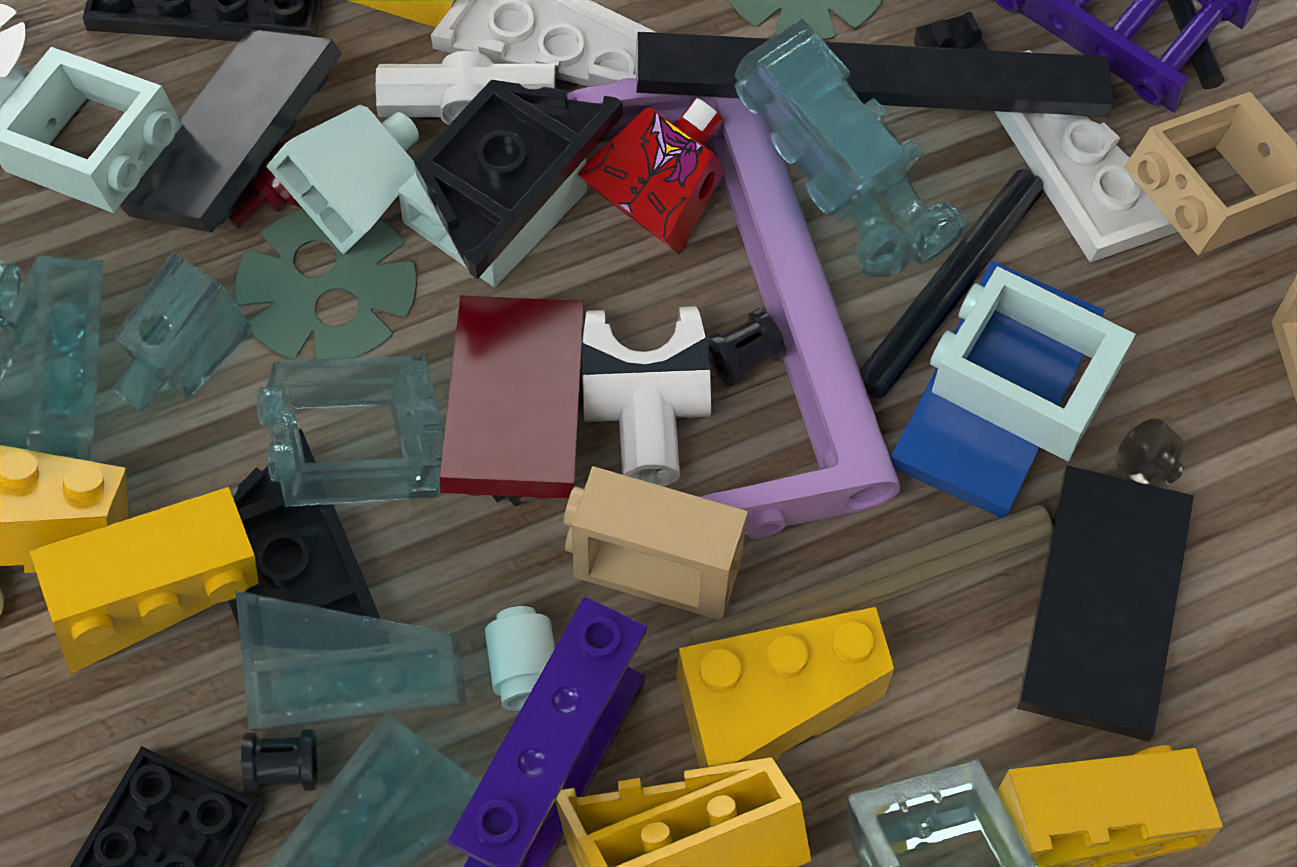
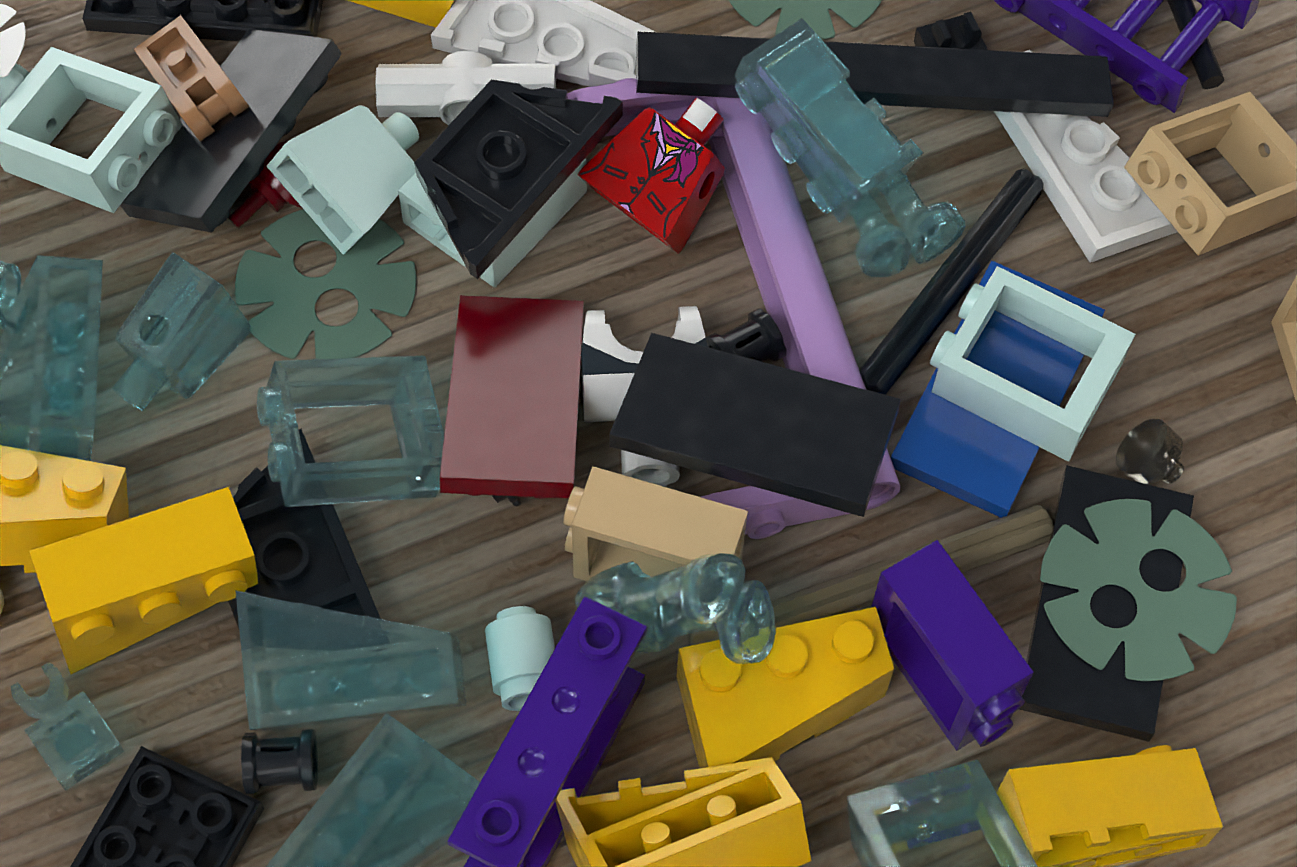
none -> clear light blue plate [11,662,124,791]
none -> medium nougat plate [134,15,249,142]
none -> clear light blue piece [575,553,776,664]
none -> black tile [610,332,900,517]
none -> dark purple window [871,540,1034,751]
none -> sand green piece [1040,499,1237,681]

